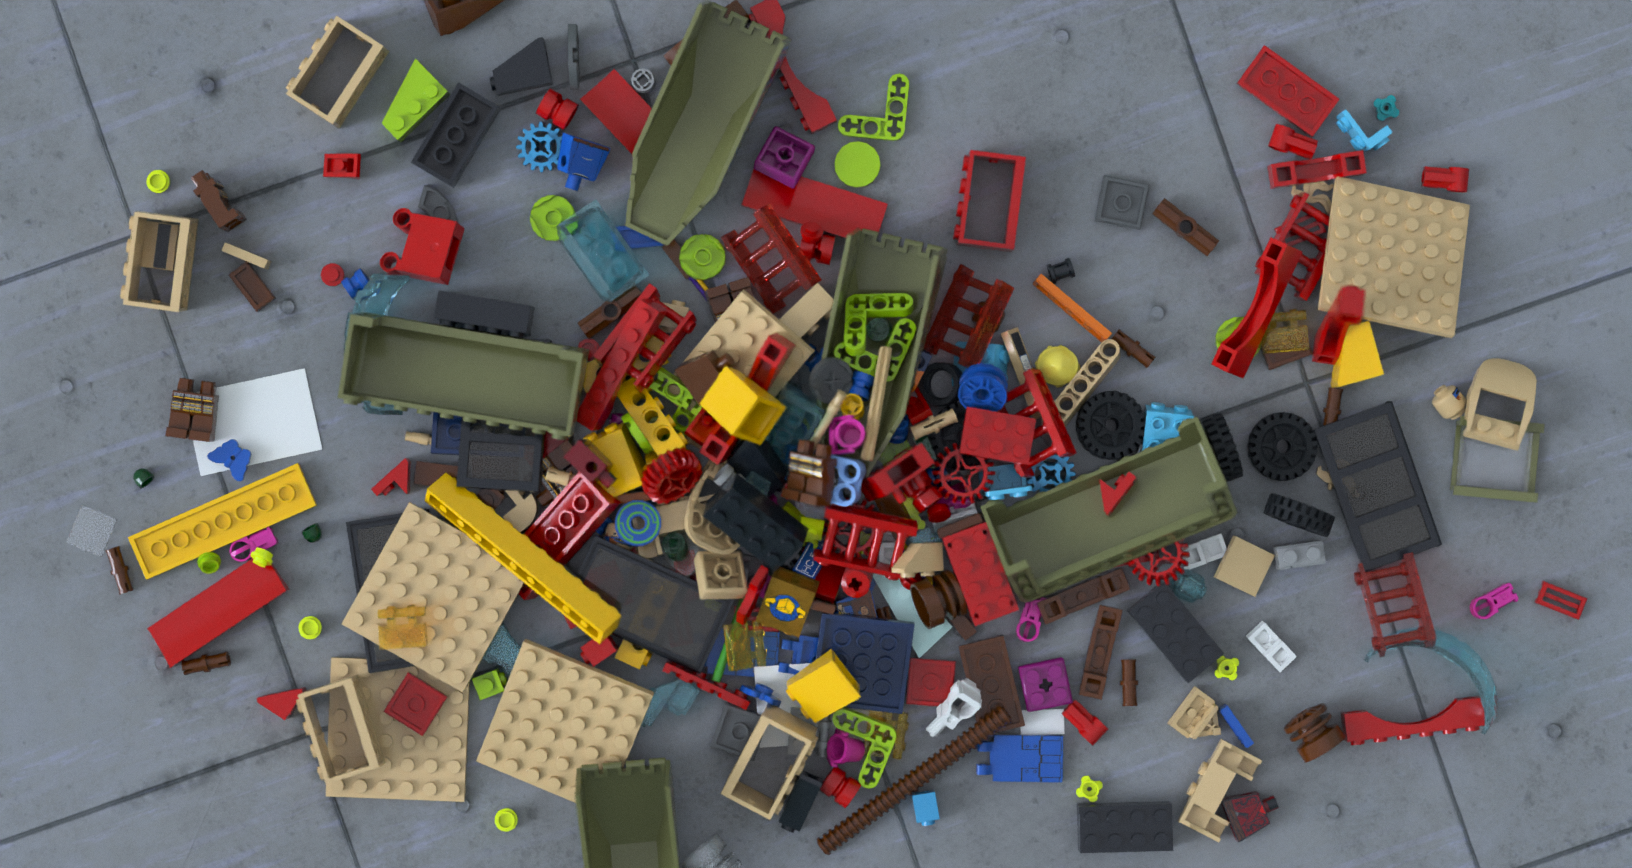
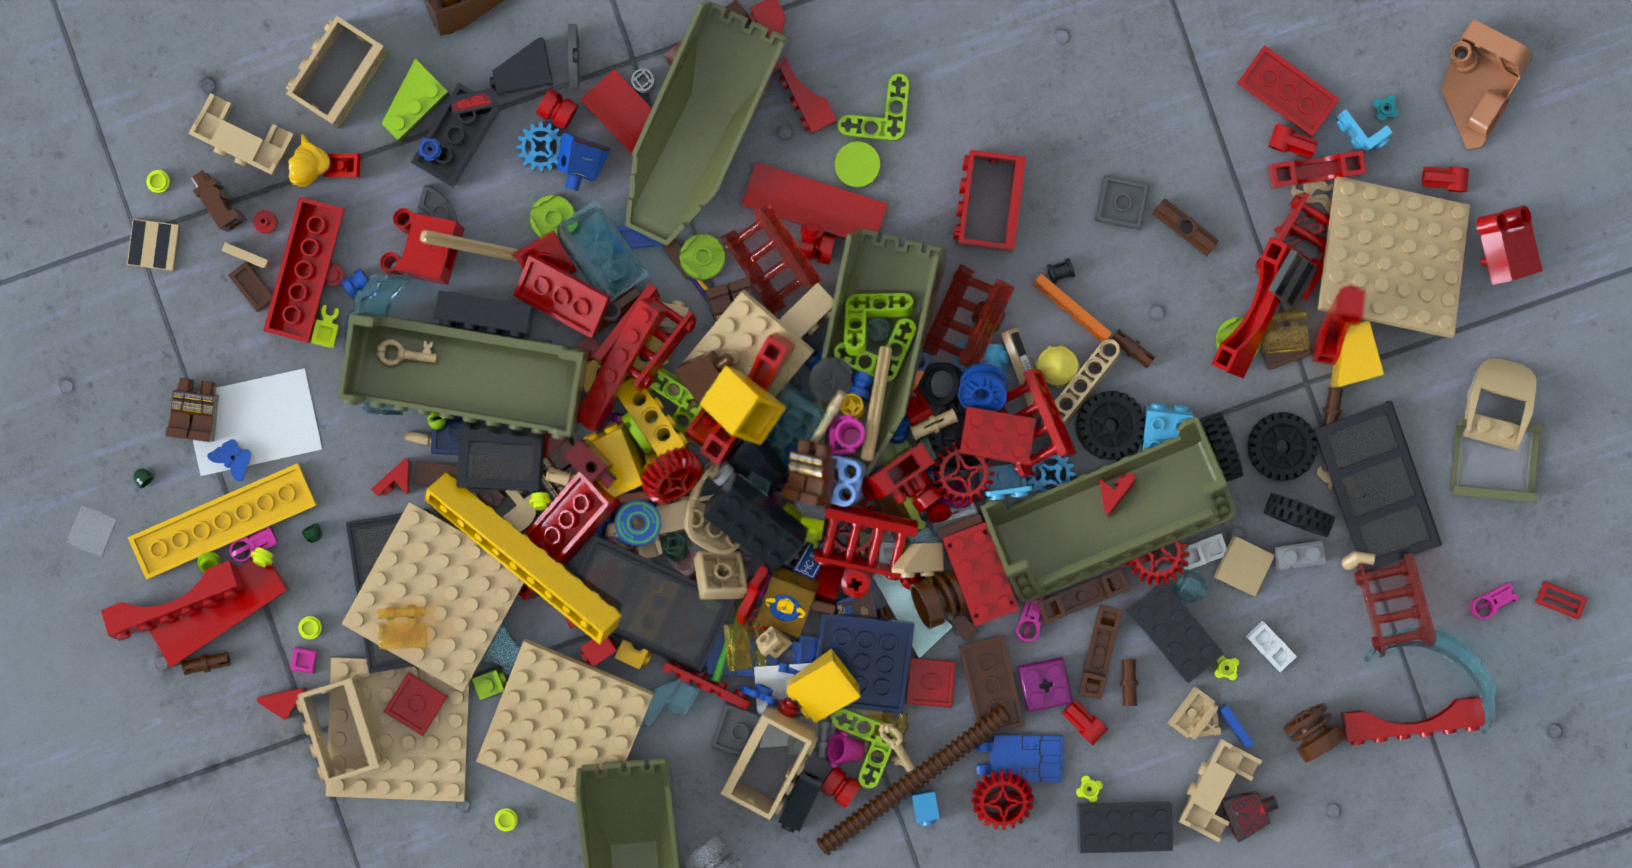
reddish brown pin [105,546,134,594] -> none
tan hose [120,211,199,312] -> none
magenta brick [754,126,815,188] -> none
white piece [926,678,982,737] -> none
white sticker [1021,709,1065,735] -> none
tan head [1432,385,1467,420] -> none
none -> red arch [101,561,244,641]
none -> tan bracket [188,93,296,176]
none -> red tile [253,210,278,234]
none -> red arch [263,197,345,343]
none -> yellow hair [288,134,330,187]
none -> dark pink tile [290,647,318,674]
none -> neon yellow plate [310,305,339,348]
none -> tan piece [376,339,437,366]
none -> blue plate [418,138,442,161]
none -> tan axle [420,230,519,262]
none -> lime hinge [427,412,446,430]
none -> sticker [449,88,496,115]
none -> red tile [513,230,577,274]
none -> red plate [513,254,612,339]
none -> neon yellow plate [529,492,552,511]
none -> tan bracket [756,625,792,659]
none -> red plate [777,697,800,718]
none -> tan piece [879,723,914,772]
none -> red gear [971,768,1034,831]
none -> tile [1268,249,1318,309]
none -> tan arm [1342,551,1375,570]
none -> nougat panel [1441,20,1533,150]
none -> red piece [1476,206,1543,285]

